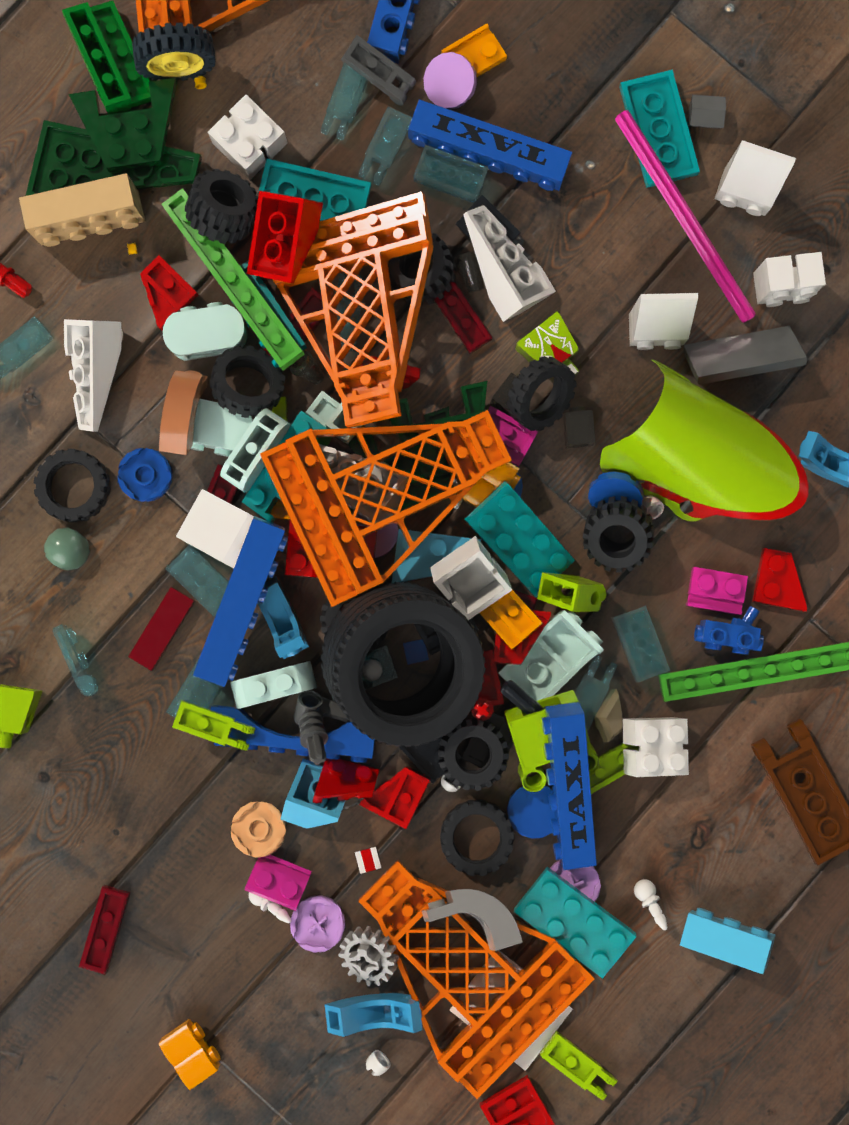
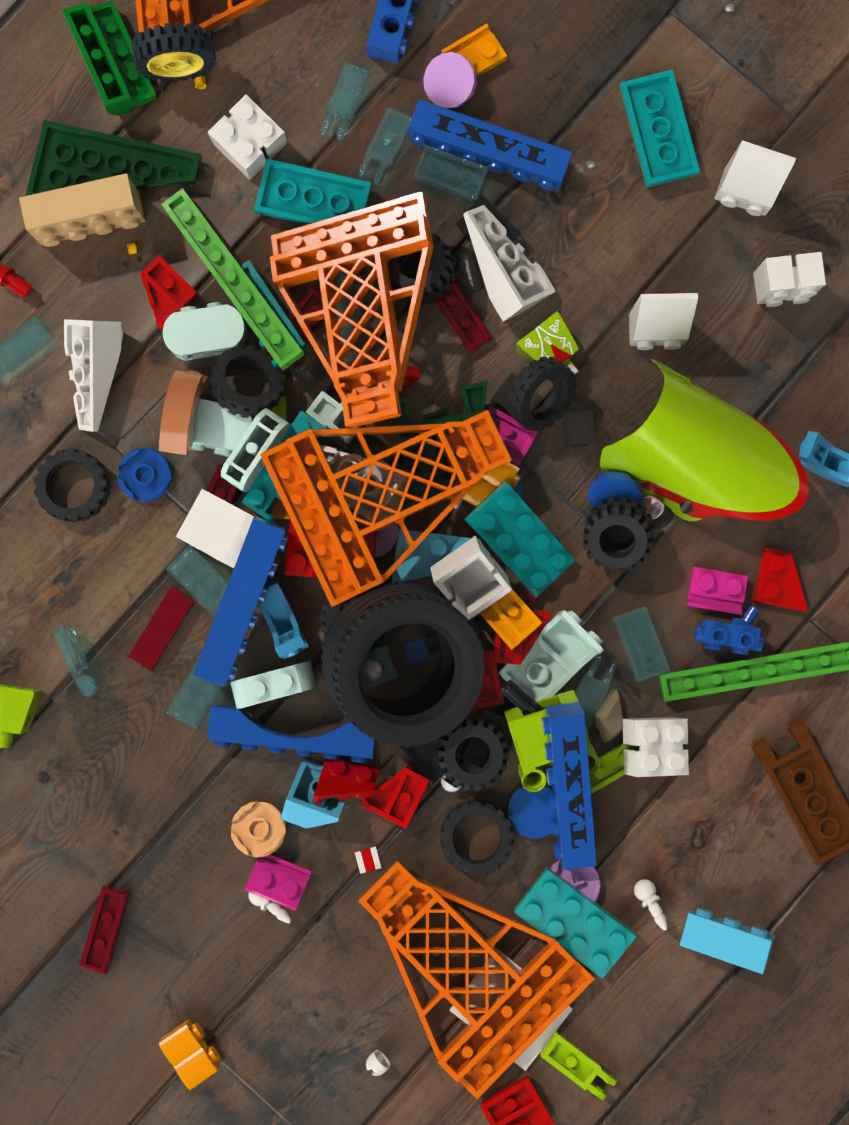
sand green hair [44,528,90,570] -> none
dark green wing [68,78,177,172] -> none
lime hinge [172,700,255,751] -> none
black tyre [185,169,258,244] -> none
red slope [247,191,323,284] -> none
lavender tile [290,895,345,952] -> none
dark grey piece [293,690,348,765] -> none
dark azure arch [325,993,423,1037] -> none
light grey gear [338,926,399,986] -> none
dark grey plate [341,35,416,106] -> none
light grey arch [422,889,523,951] -> none
red axle [471,698,494,720] -> none
lime torso [537,572,606,612] -> none
dark pink axle [615,110,756,323] -> none
dark grey tile [684,326,807,385] -> none
dark grey piece [688,94,726,129] -> none

